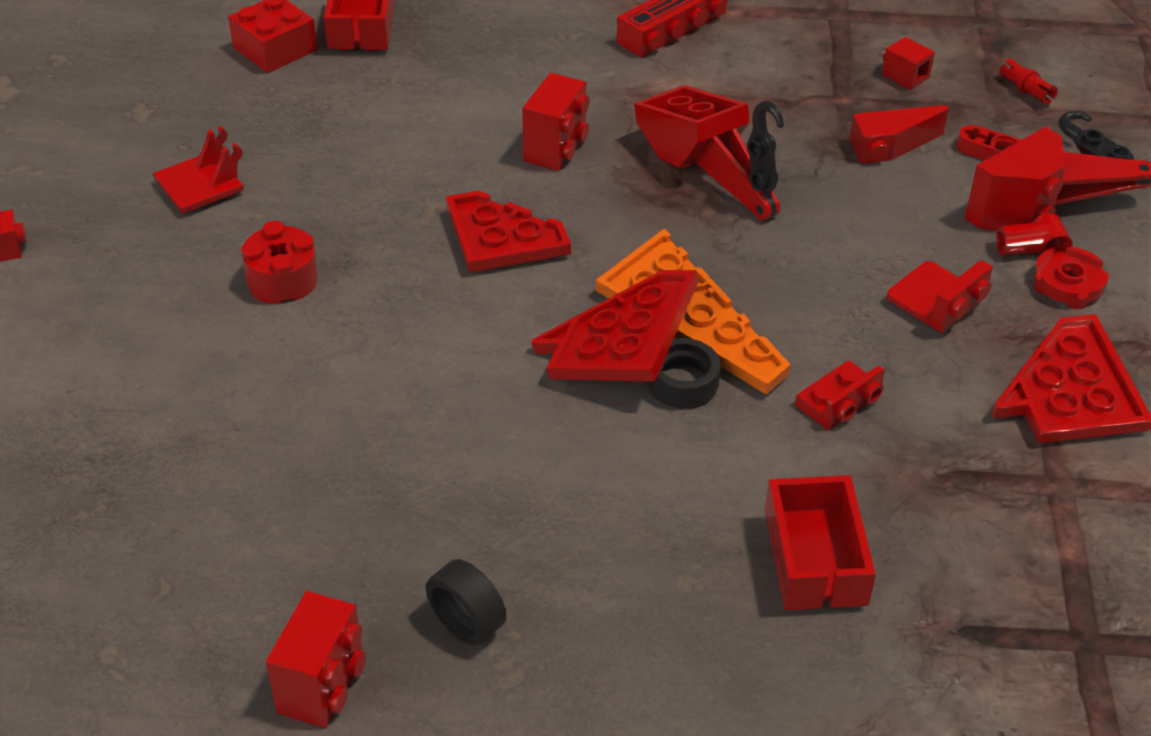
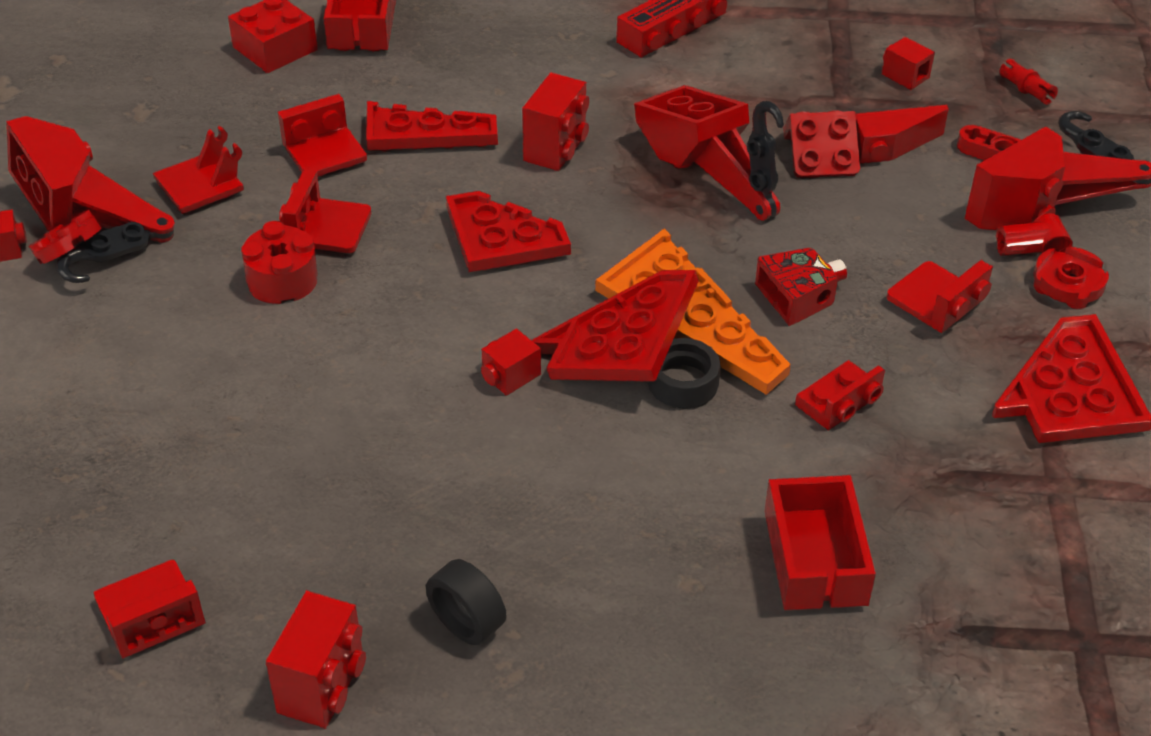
none -> red slope [6,116,175,283]
none -> red plate [29,209,102,264]
none -> red bracket [93,560,206,659]
none -> red bracket [278,94,367,177]
none -> red bracket [279,170,372,253]
none -> red wing [366,101,498,151]
none -> red brick [481,328,541,396]
none -> red torso [755,248,847,326]
none -> red bracket [784,110,860,178]

